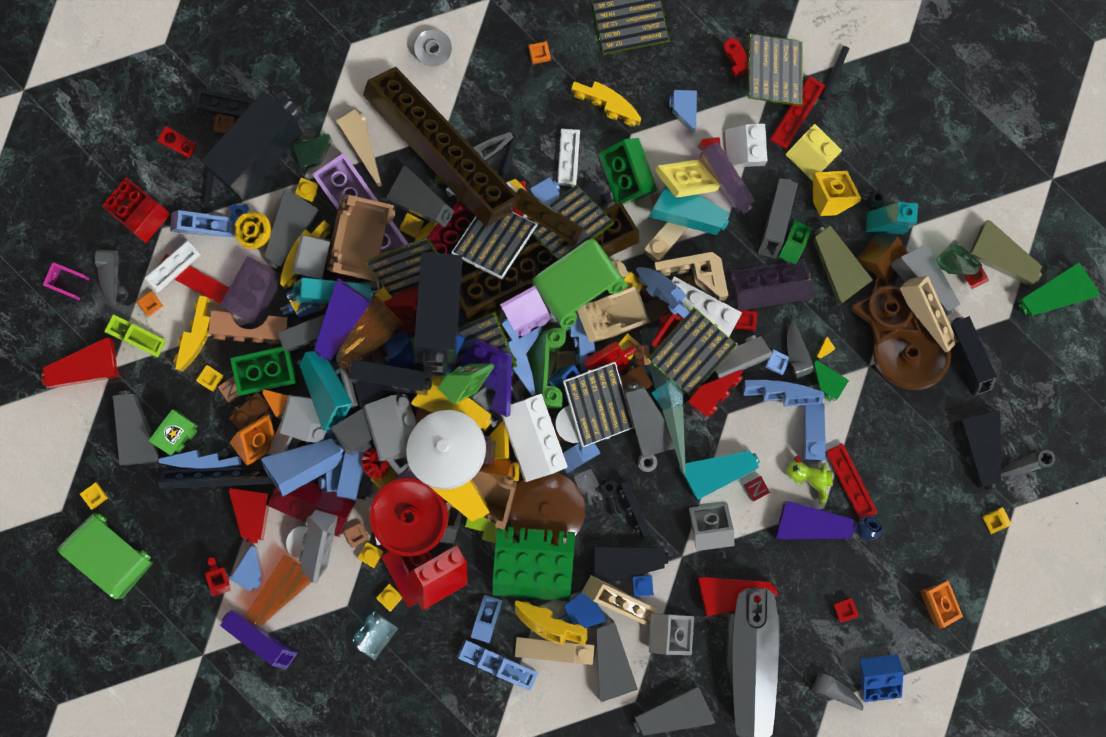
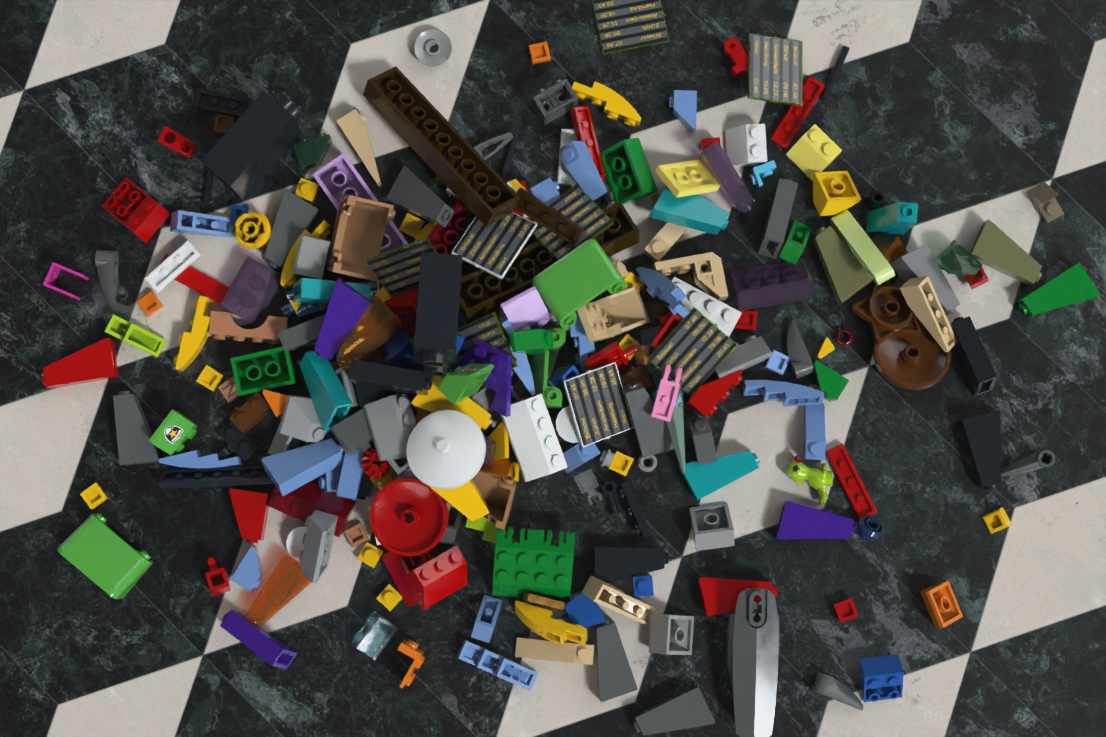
orange slope [230,414,275,465] -> none
reddish brown dish [509,472,585,545] -> none
nougat tile [556,351,575,370] -> none
dark red tile [744,476,770,502] -> none
none -> orange bracket [397,639,425,689]
none -> green slope [510,329,554,355]
none -> pearl gold tile [522,593,565,610]
none -> dark grey piece [533,79,578,125]
none -> medium blue slope [558,141,607,201]
none -> red tile [570,106,606,180]
none -> light grey plate [599,449,615,467]
none -> yellow plate [608,451,634,476]
none -> bright pink hinge [650,364,682,422]
none -> dark grey slope [689,417,717,465]
none -> medium azure bracket [749,160,776,189]
none -> yellowish green beam [830,210,895,286]
none -> dark red piece [835,329,853,346]
none -> dark tan slope [1027,182,1064,224]

